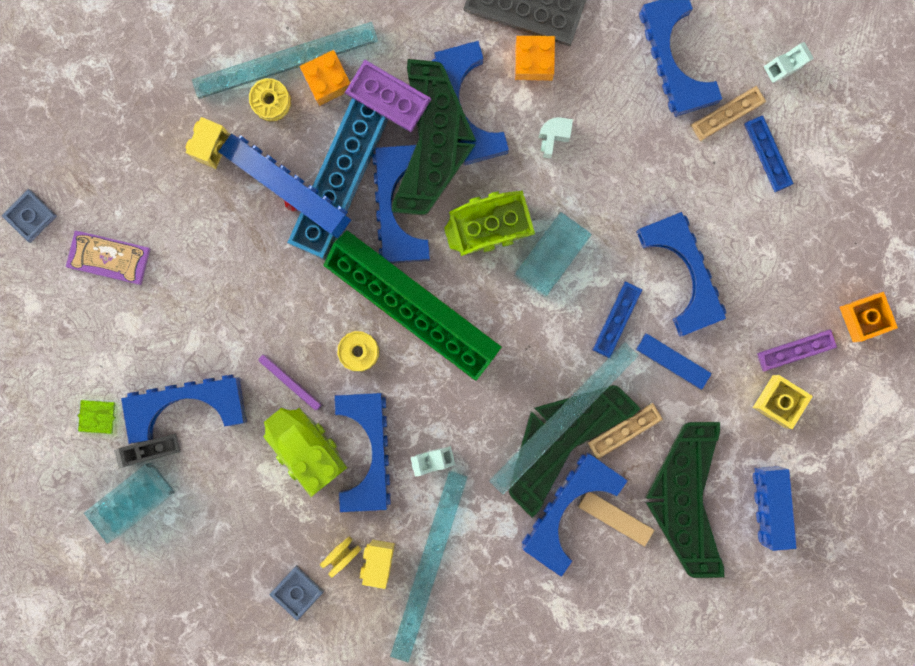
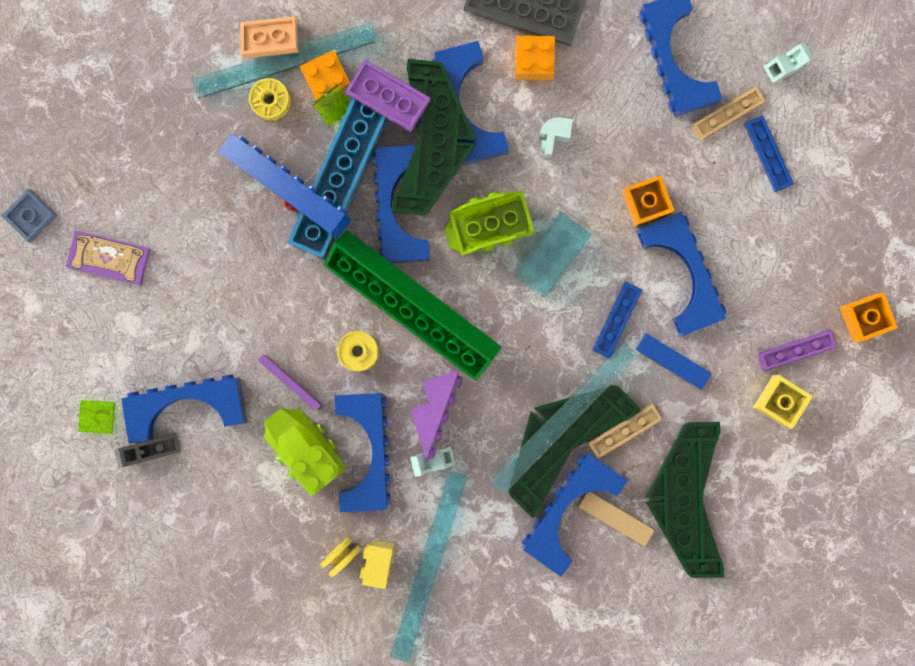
clear light blue brick [84,463,176,544] -> none
light yellow brick [186,117,231,169] -> none
sand blue tile [269,565,324,621] -> none
blue brick [753,466,797,551] -> none
none -> light nougat tile [240,16,298,59]
none -> clear neon green piece [312,84,350,127]
none -> medium lavender slope [411,370,462,461]
none -> light orange brick [621,175,674,228]

